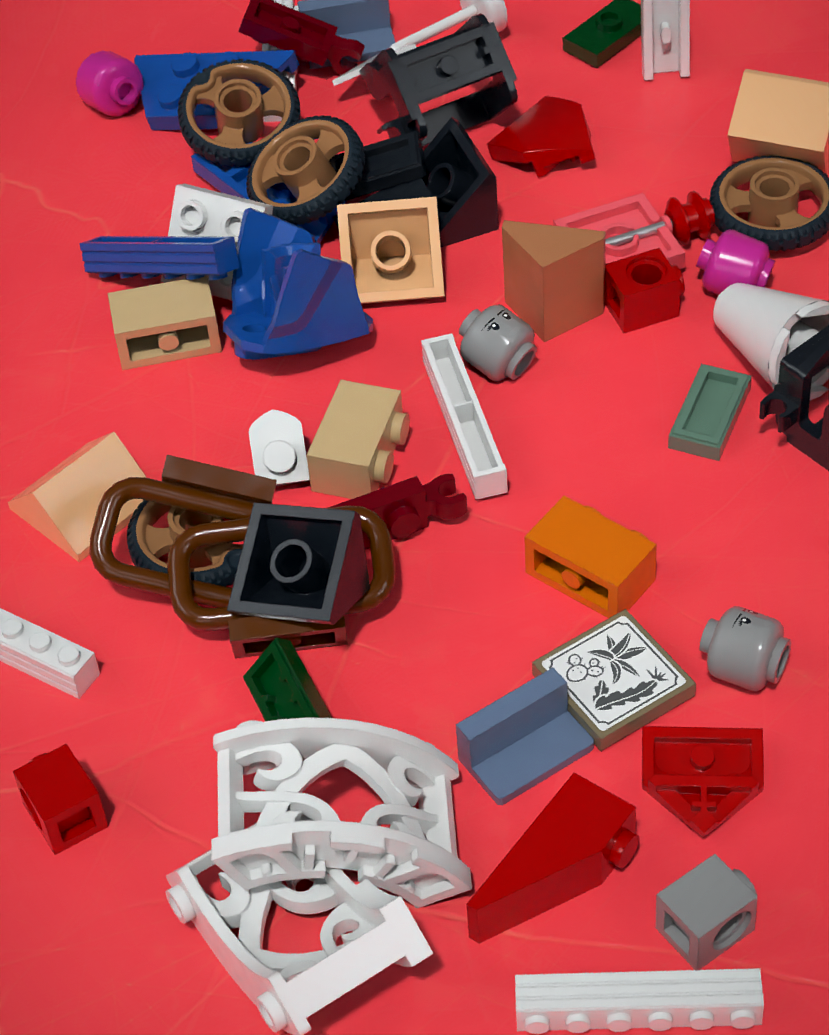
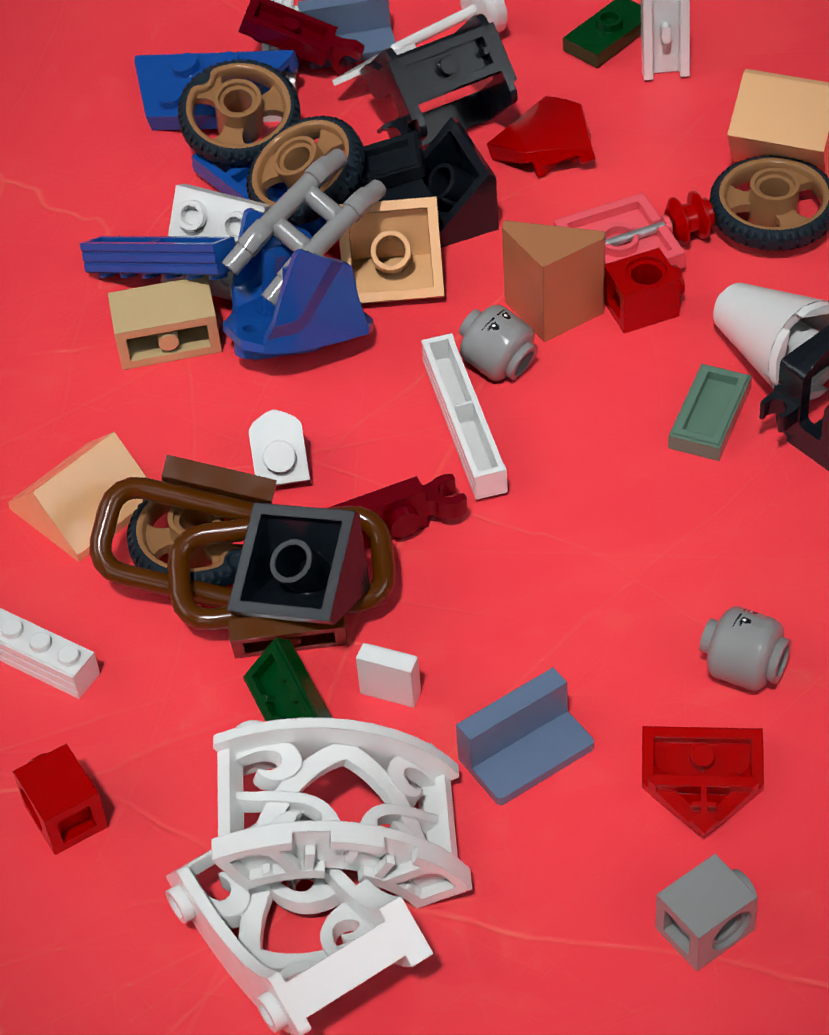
dark pink head [76,51,144,116] -> none
tan brick [306,380,410,499] -> none
red slope [466,772,640,943] -> none
white piece [515,968,764,1034] -> none
orange brick [524,495,657,618] -> none
tile [532,609,696,751] -> none
dark pink head [696,229,775,295] -> none
none -> light grey piece [221,149,386,307]
none -> tile [356,643,421,708]

